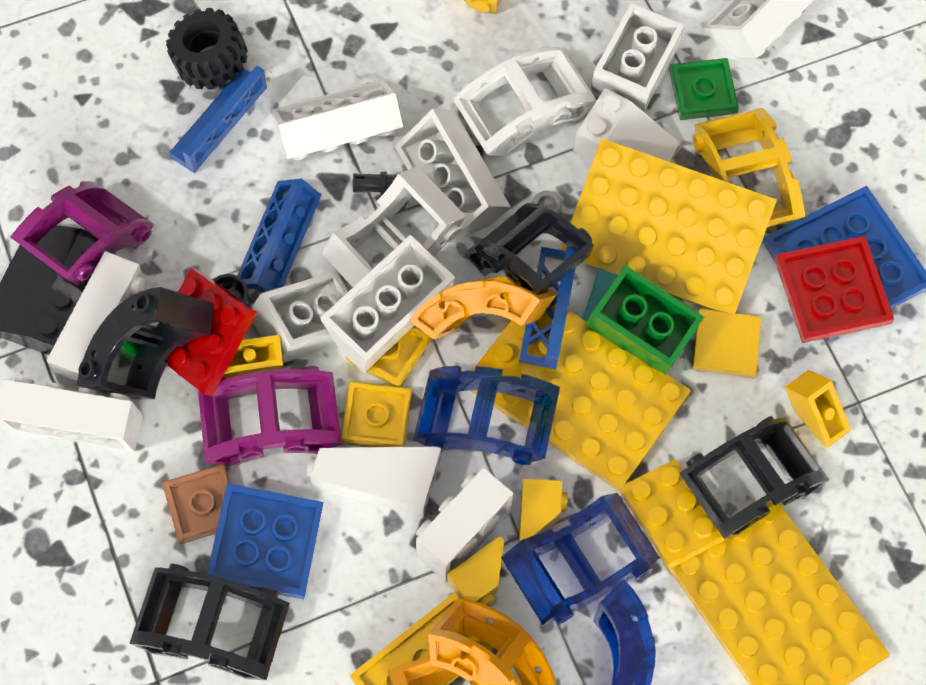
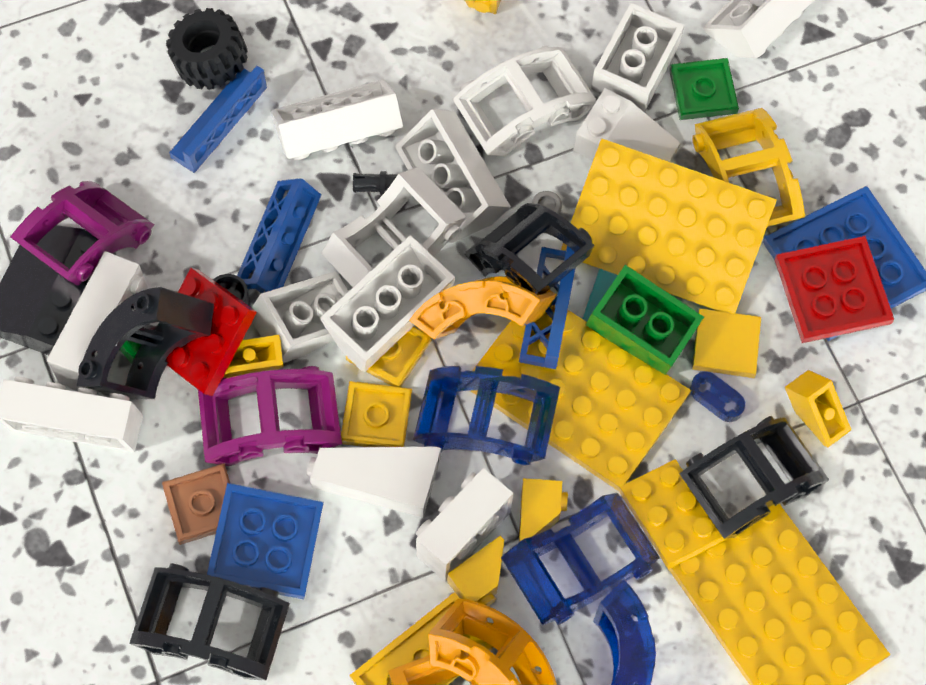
none -> clear blue beam [690,371,746,422]

